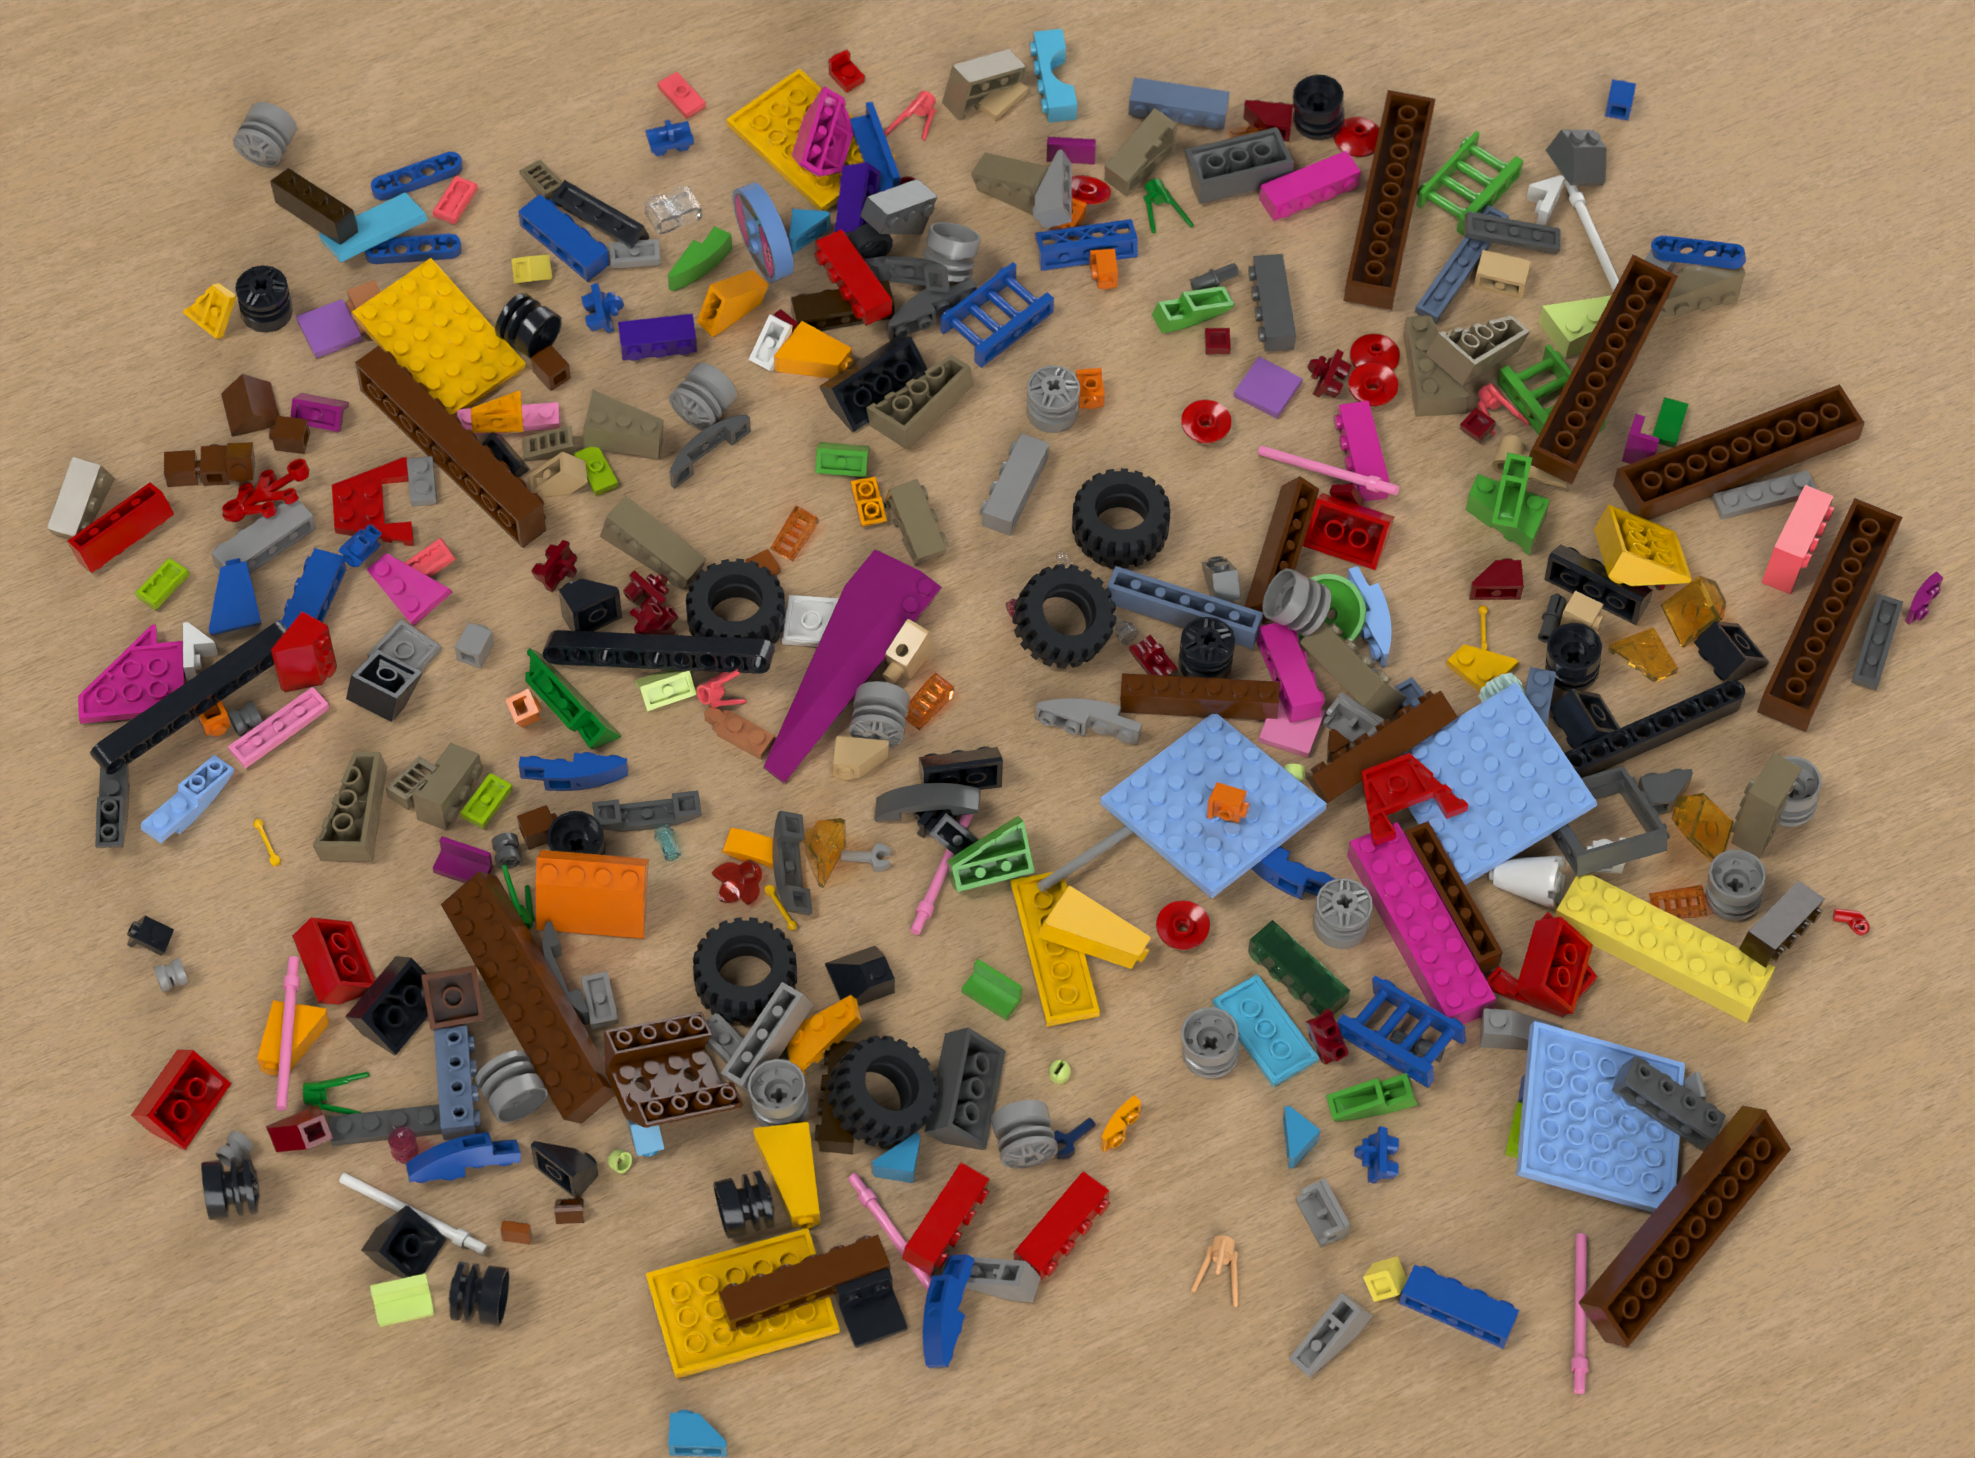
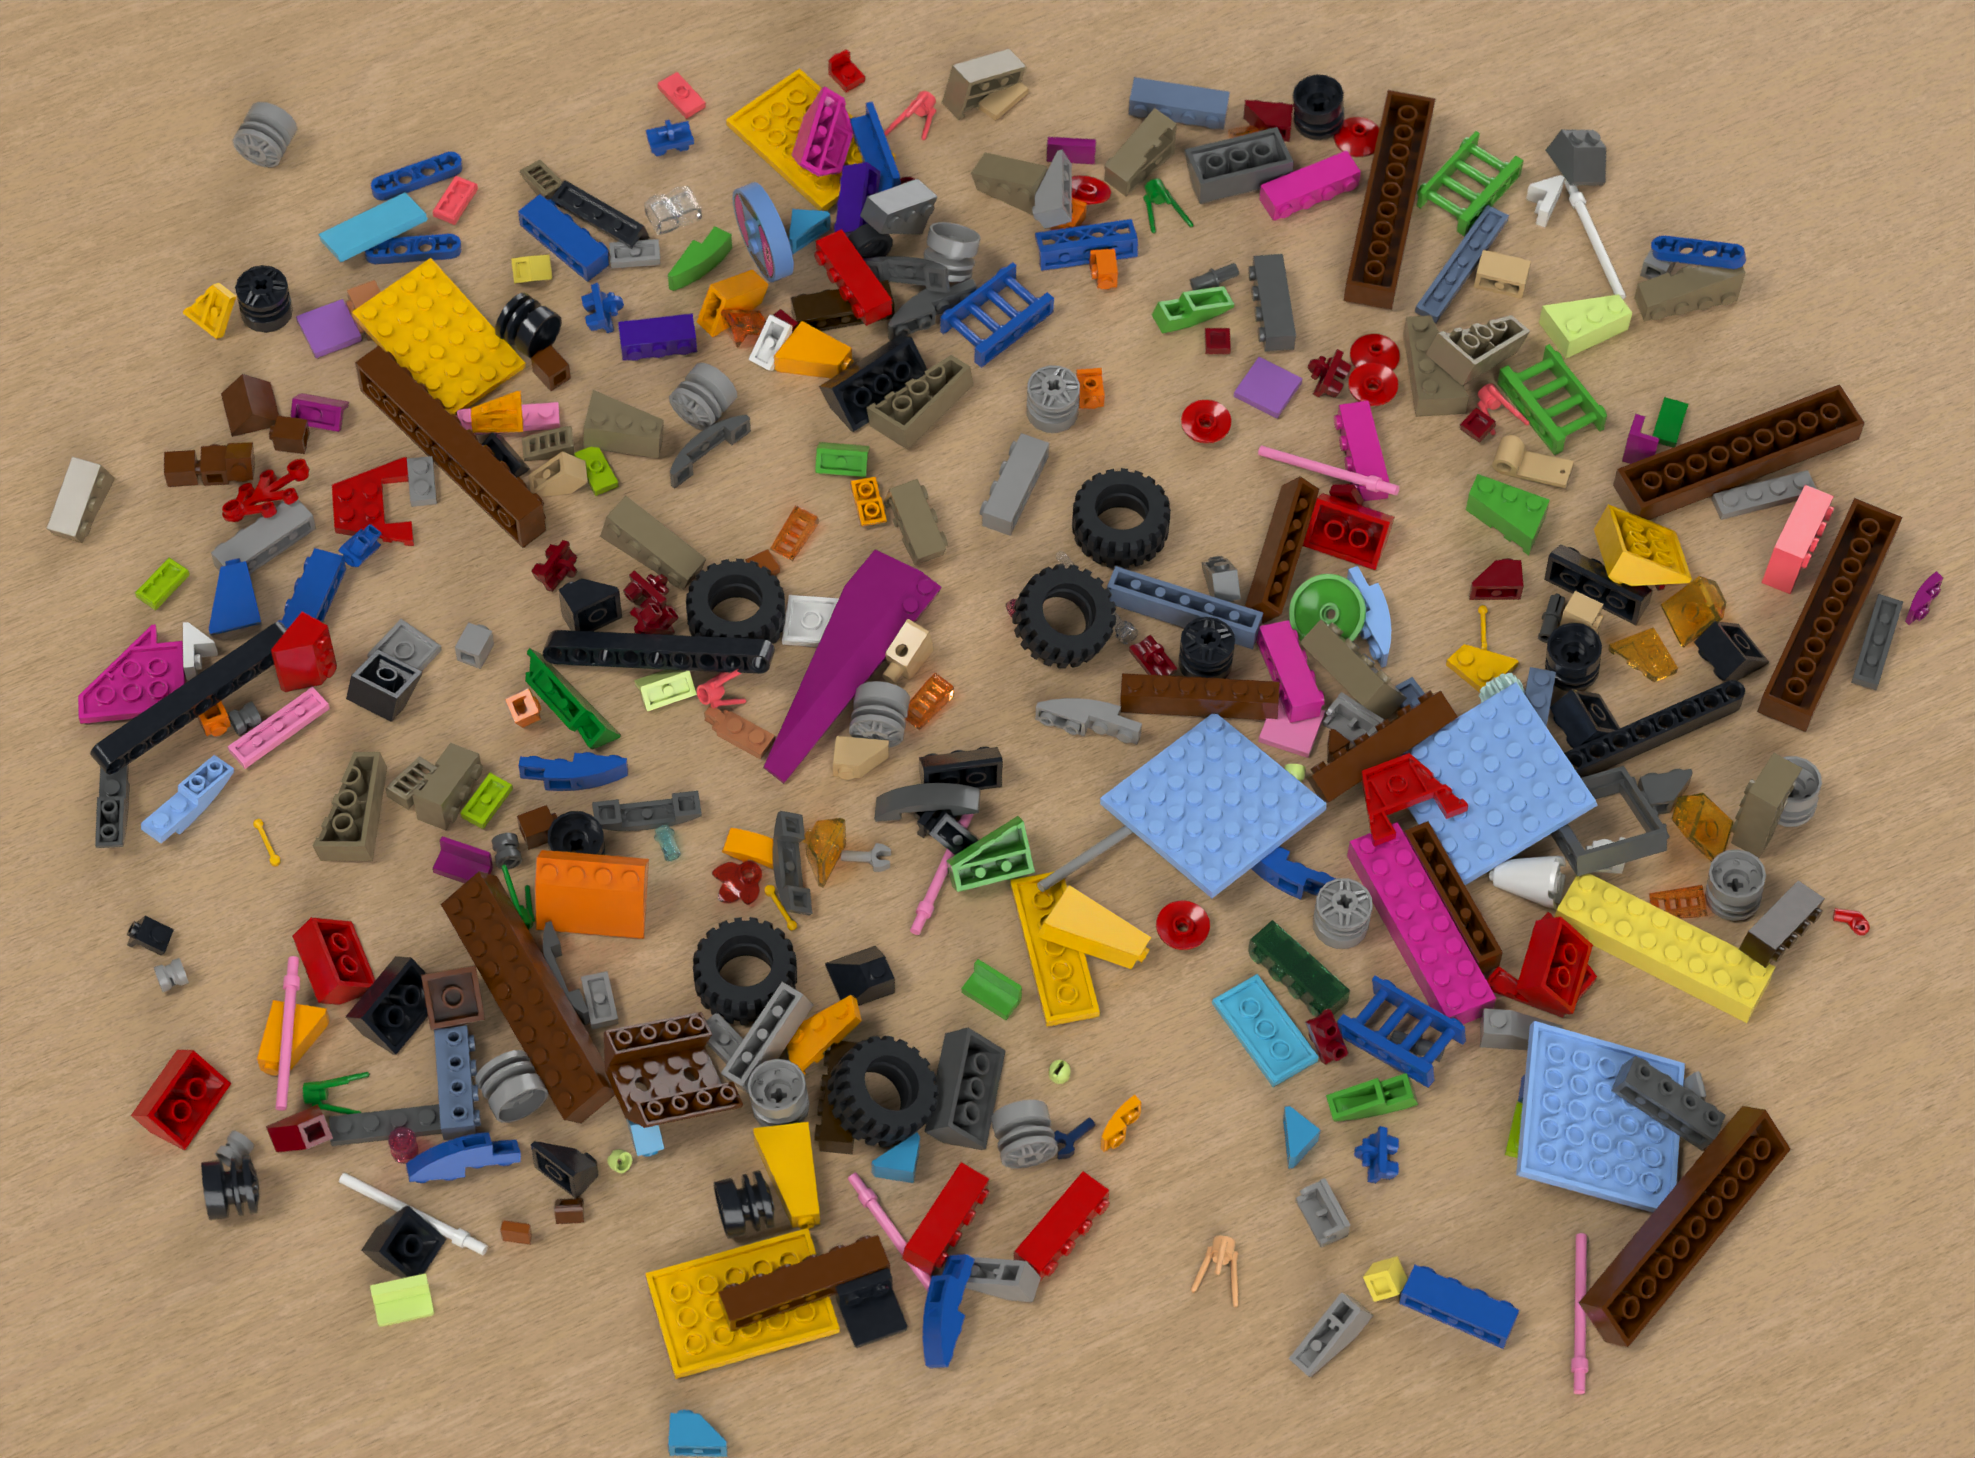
red brick [67,482,174,573] -> none
dark brown brick [270,168,358,245] -> none
dark pink wing [367,553,453,626] -> none
coral plate [405,537,456,577] -> none
black wheel [449,1261,510,1326] -> none
medium azure arch [1029,29,1077,123] -> none
light grey wheel [1181,1007,1239,1079] -> none
orange brick [1207,782,1250,823] -> none
light grey wheel [1262,568,1331,636] -> none
dark grey plate [1464,211,1560,254] -> none
bright green slope [1491,452,1532,530] -> none
reddish brown brick [1529,255,1678,485] -> none
blue brick [1605,79,1636,121] -> none
none -> clear orange slope [720,309,766,348]

